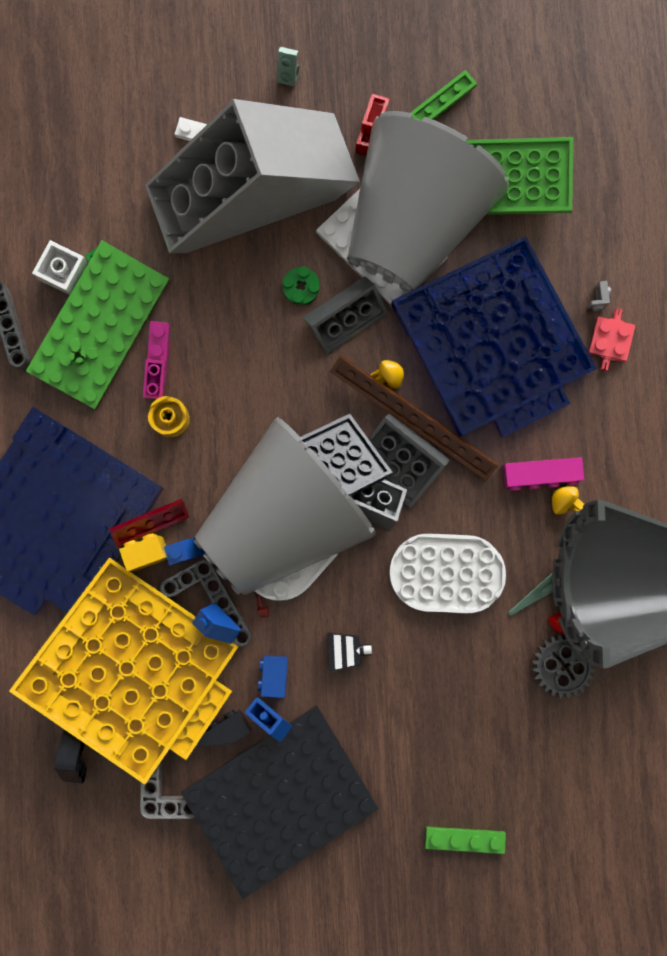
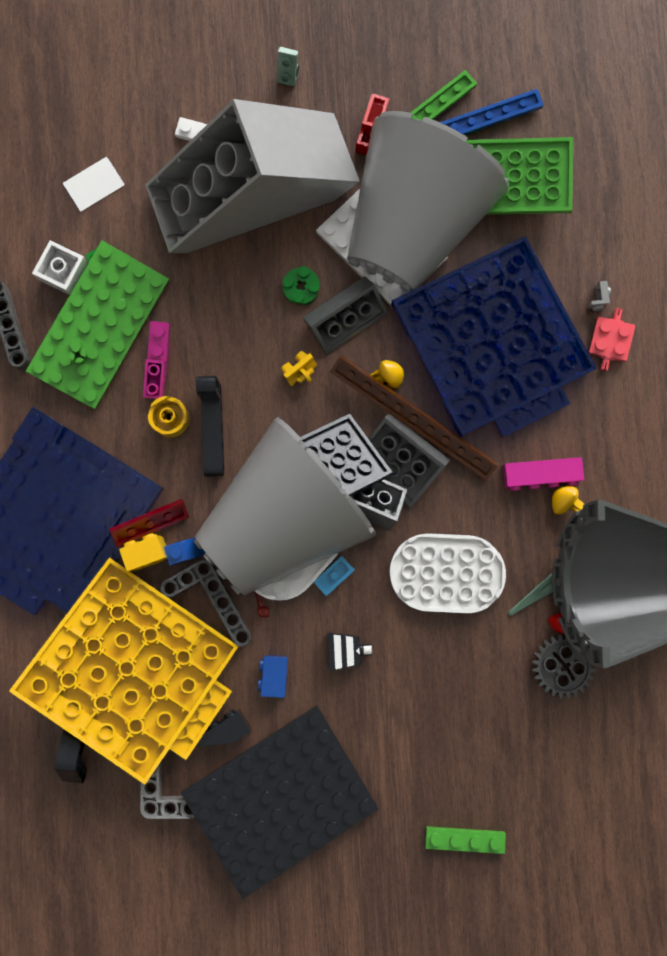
blue slope [192,603,241,644] -> none
blue brick [244,697,293,742] -> none
none -> white sticker [63,157,125,212]
none -> black beam [196,376,224,477]
none -> yellow hips [281,351,317,387]
none -> dark azure plate [314,556,354,596]
none -> blue plate [440,89,544,135]

